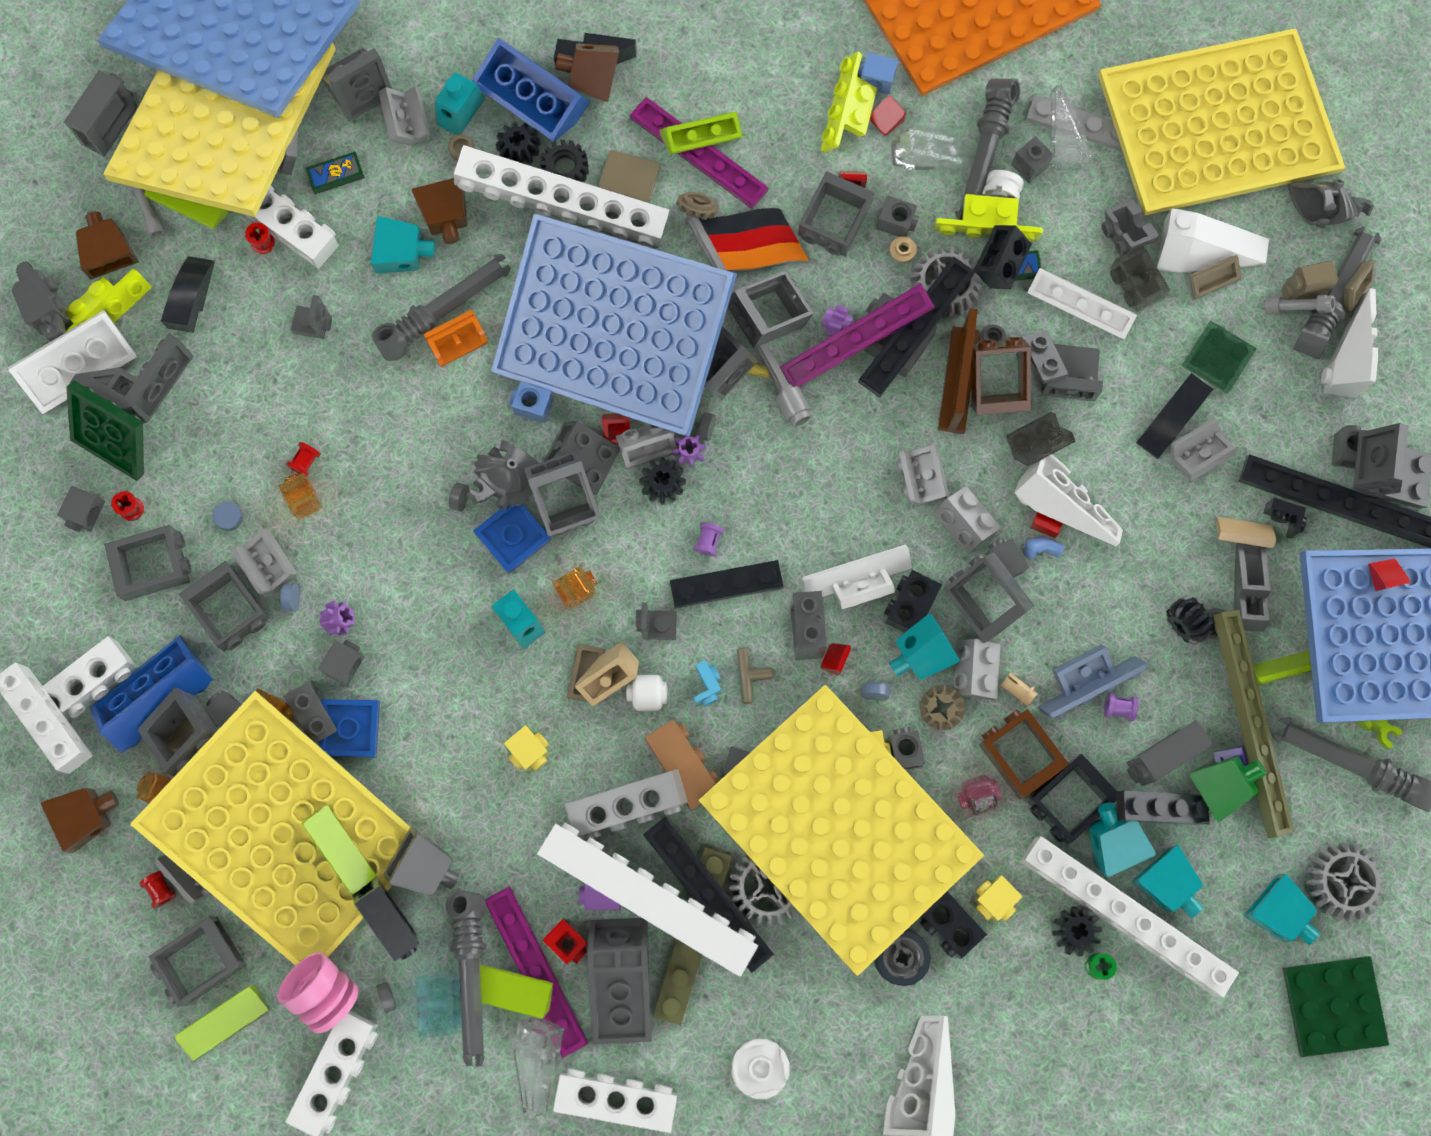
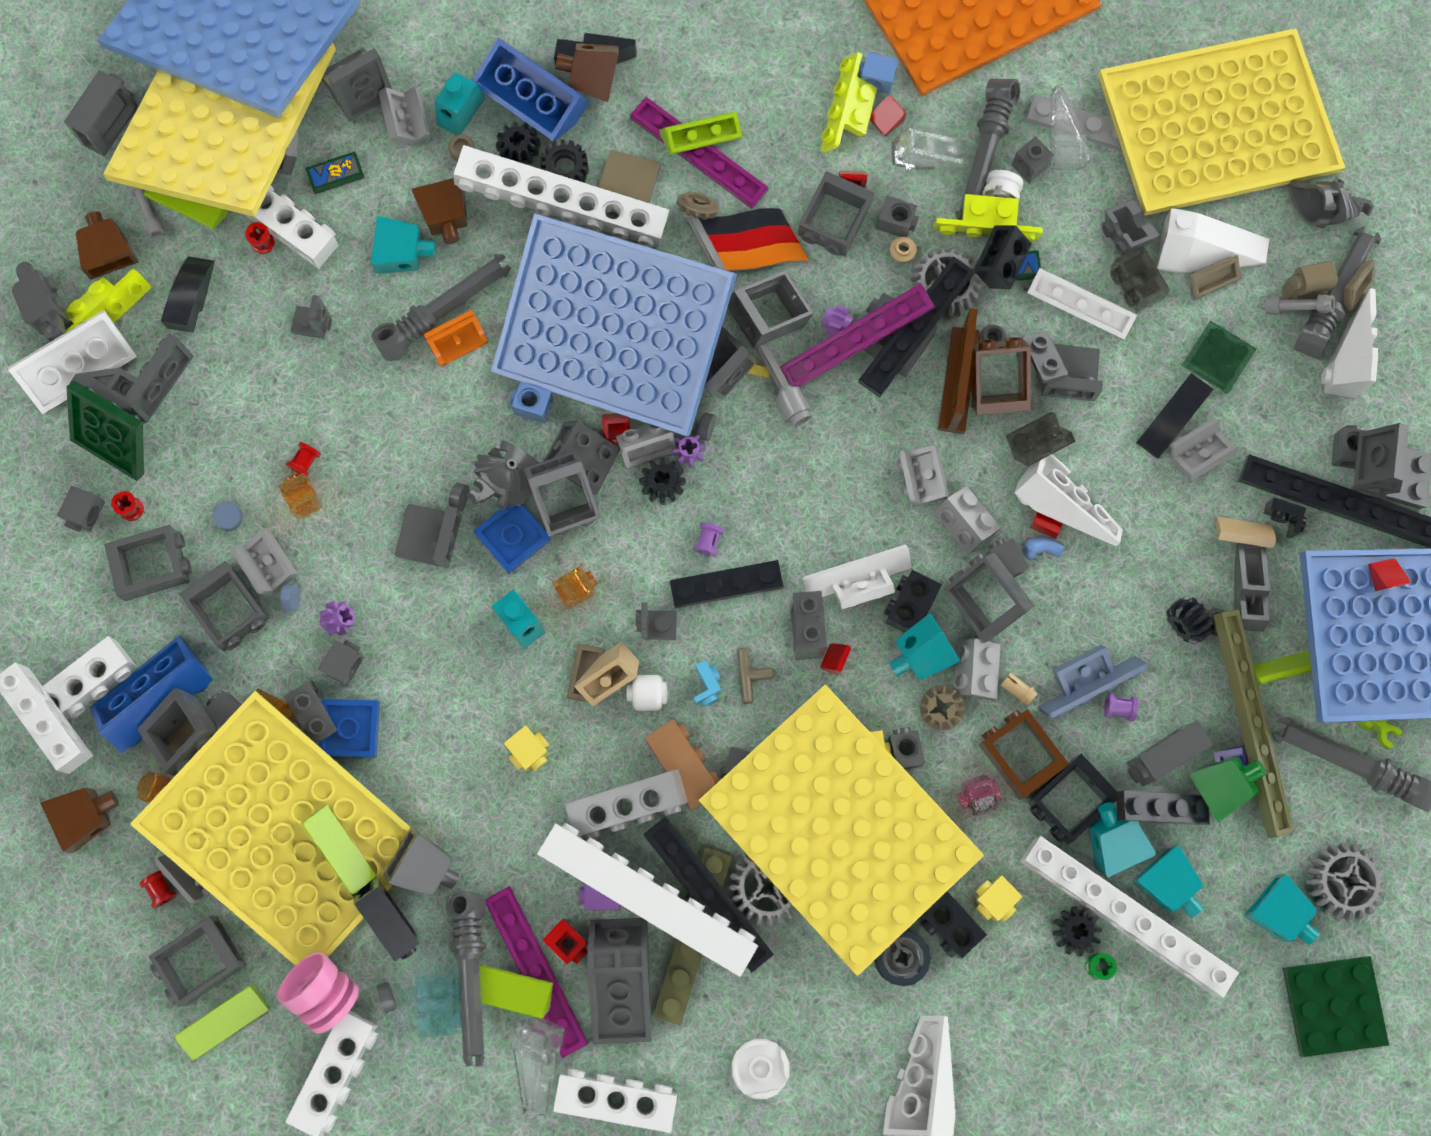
sand blue tile [861,682,890,701] -> none
none -> dark grey bracket [395,504,462,568]

